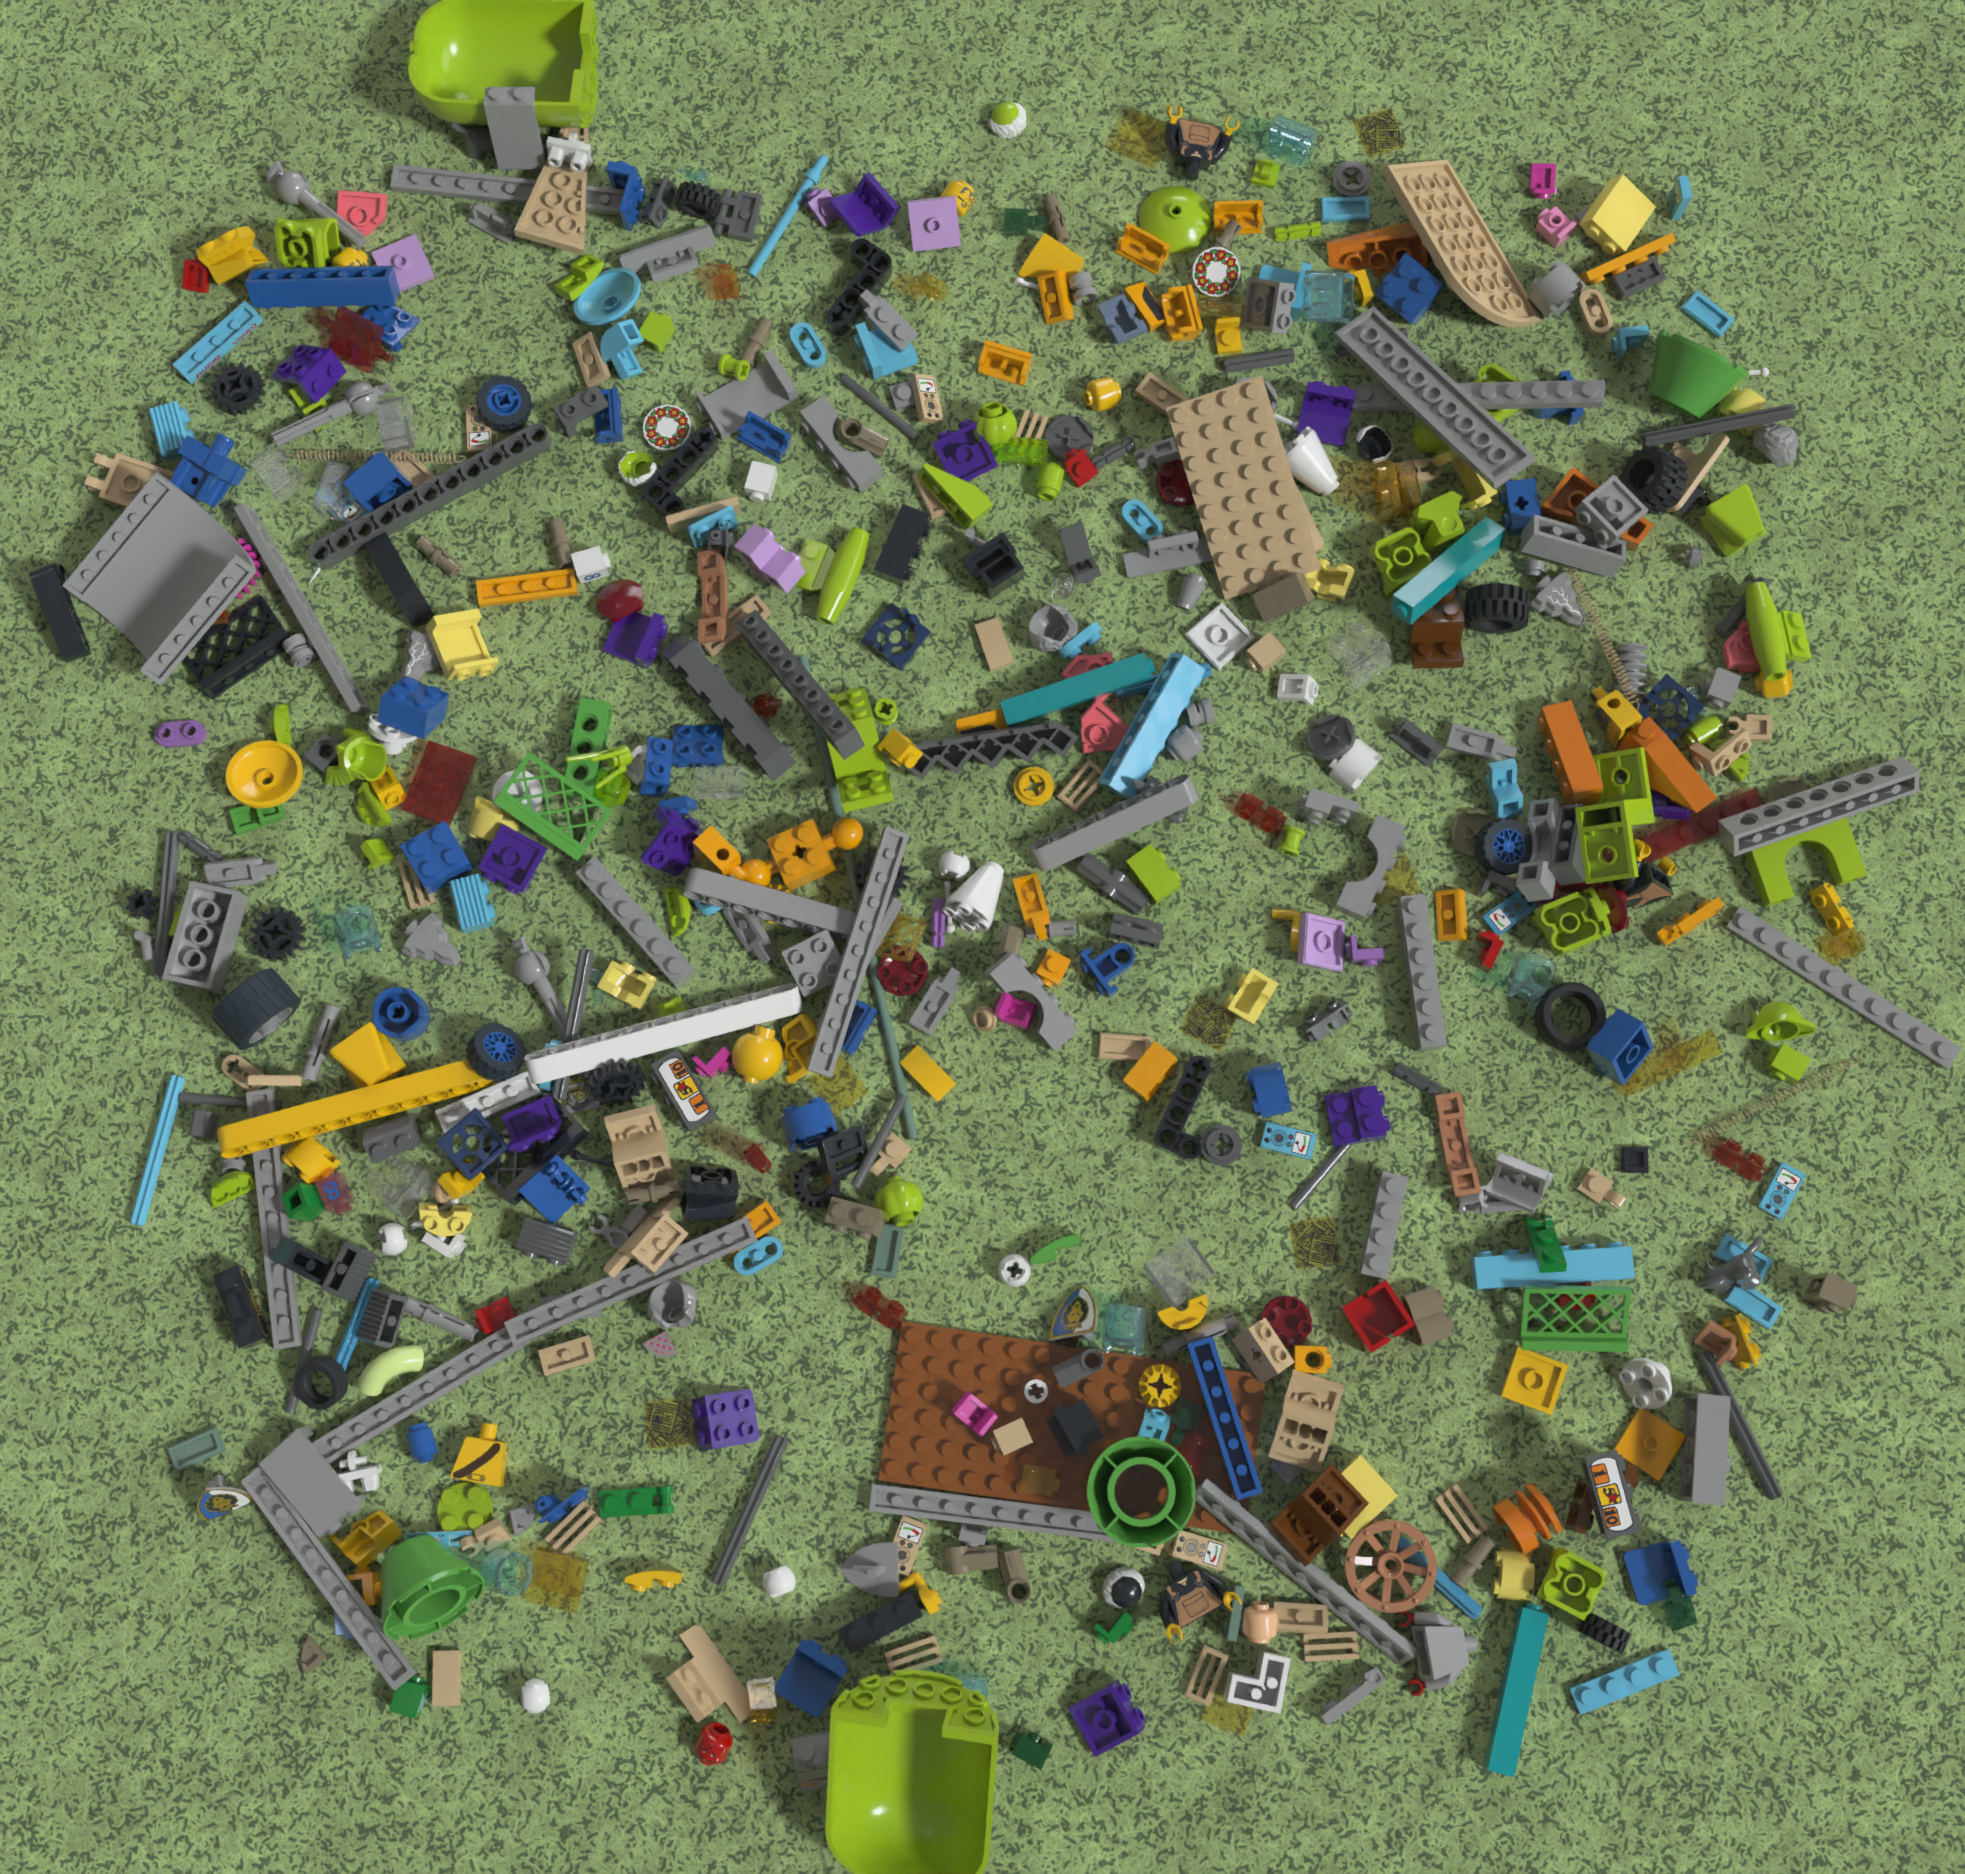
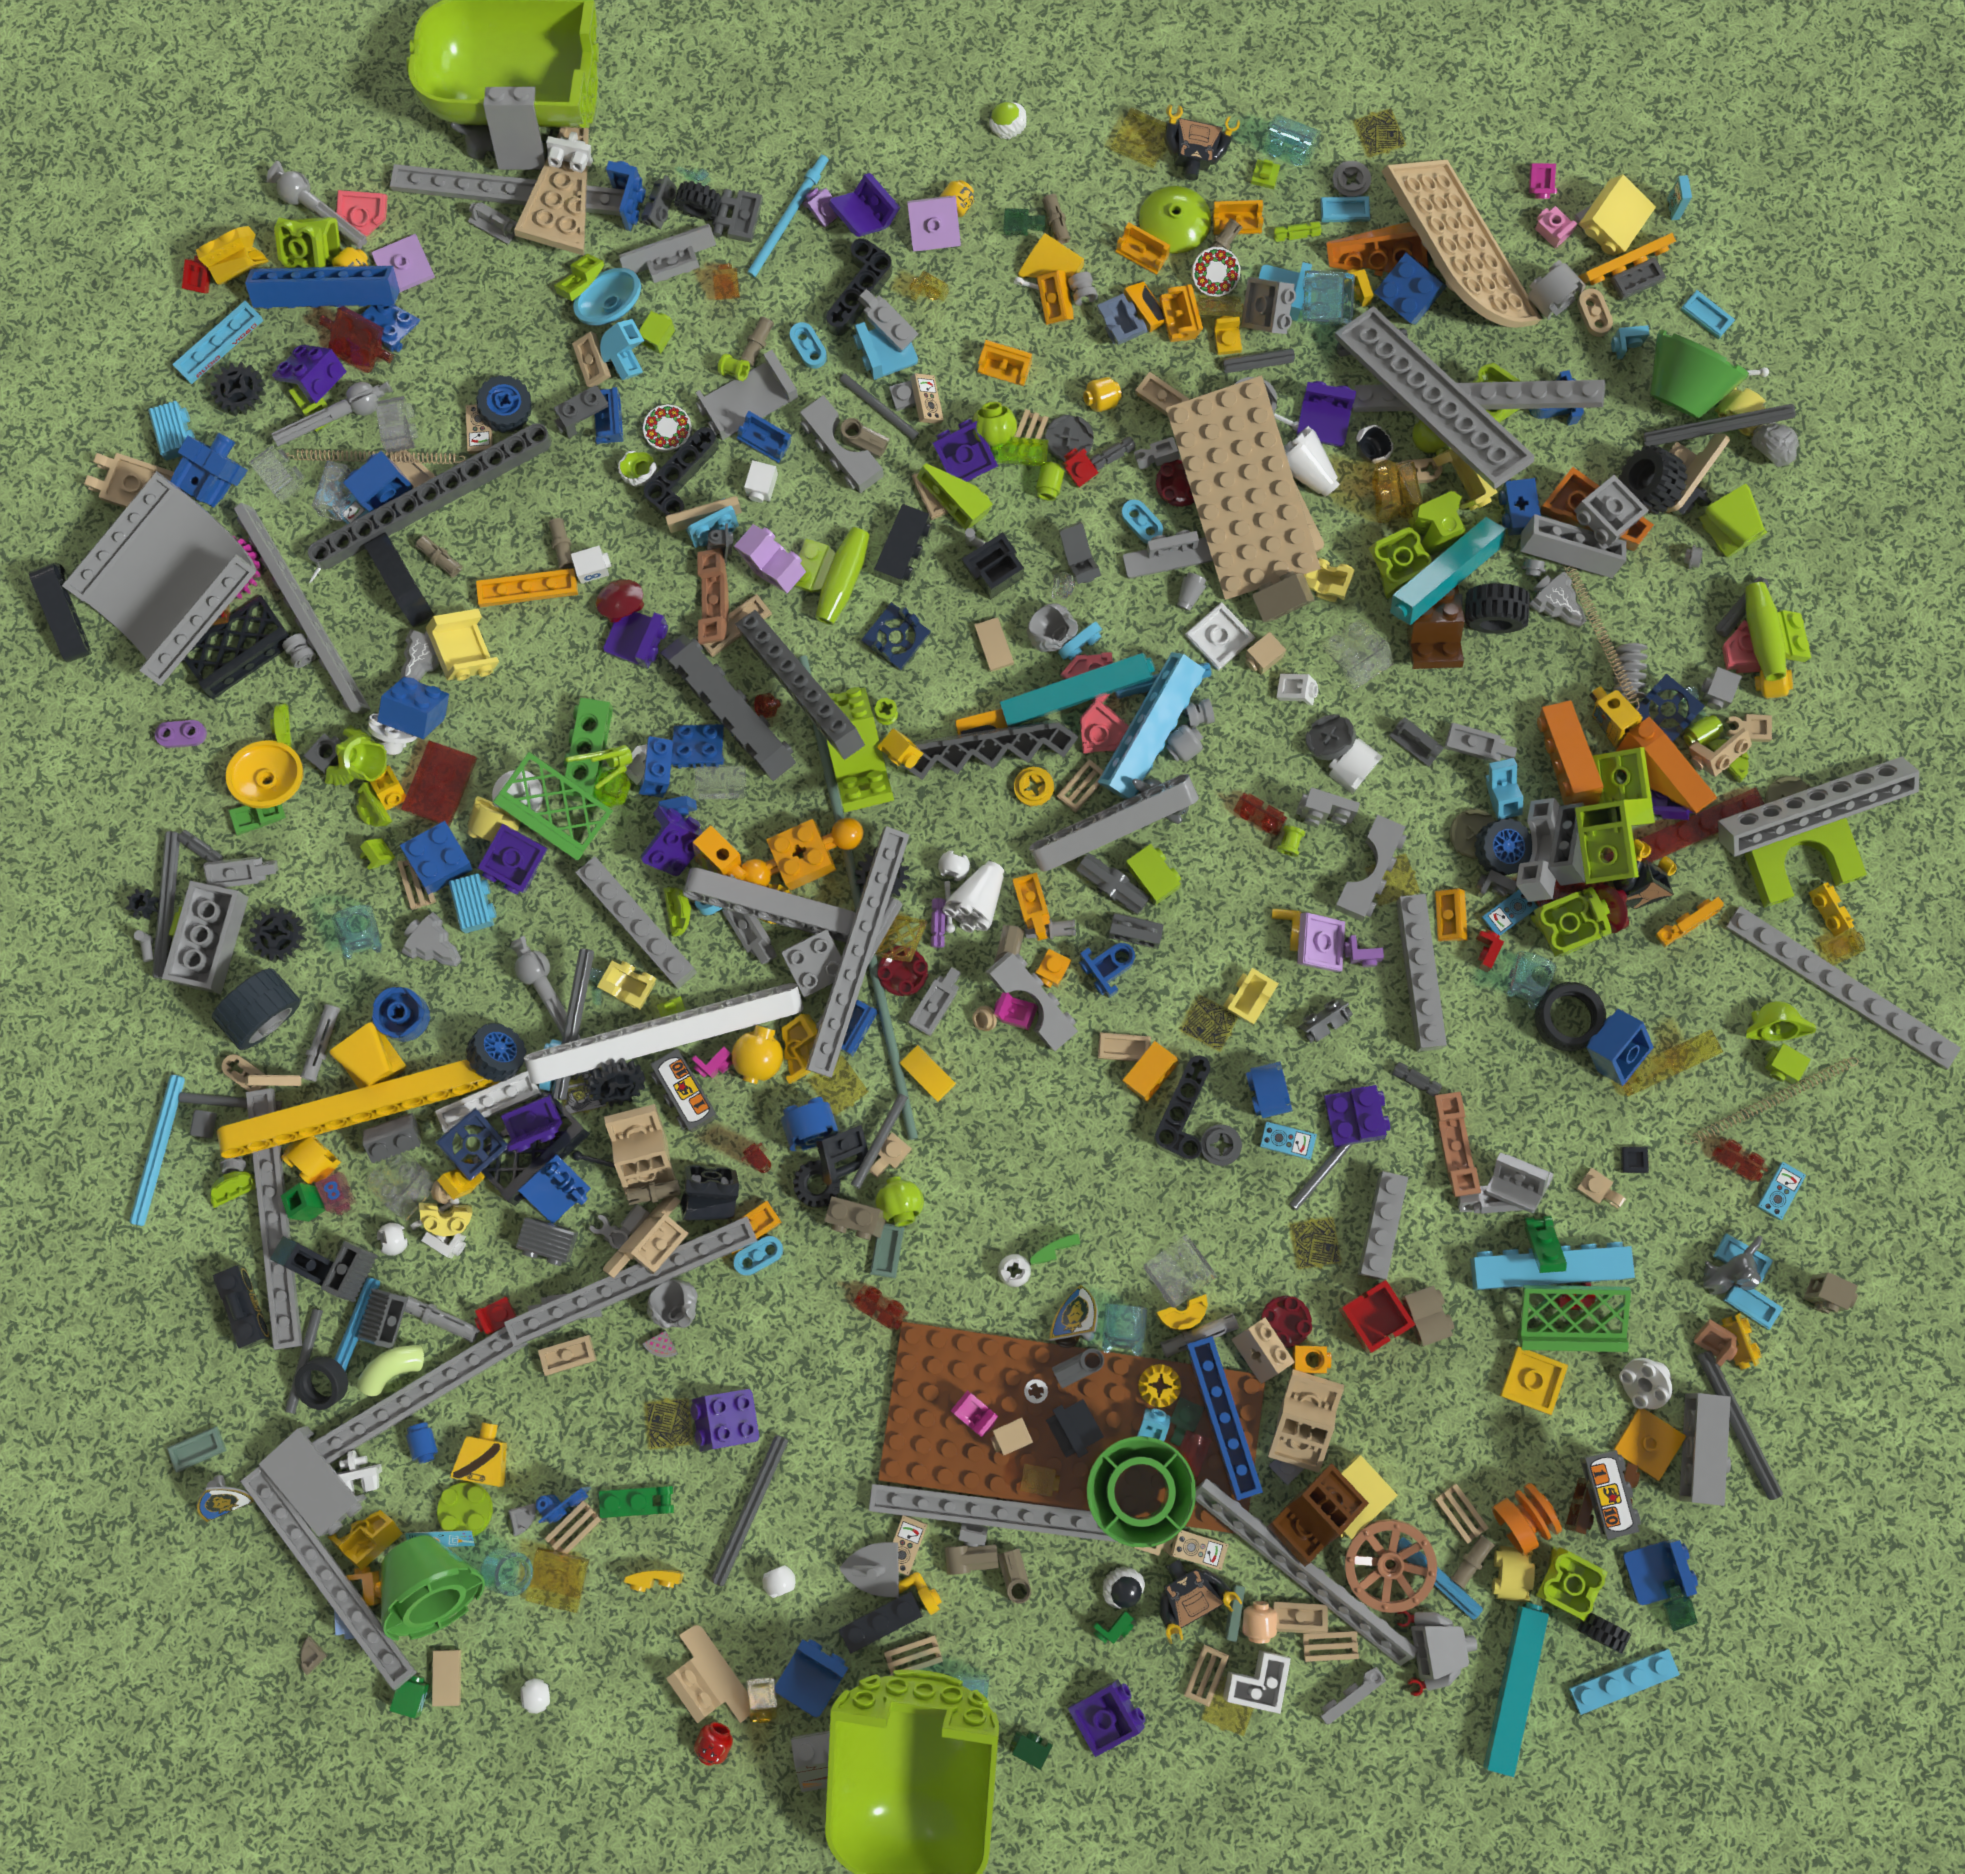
tan plate [459,1517,511,1558] -> none

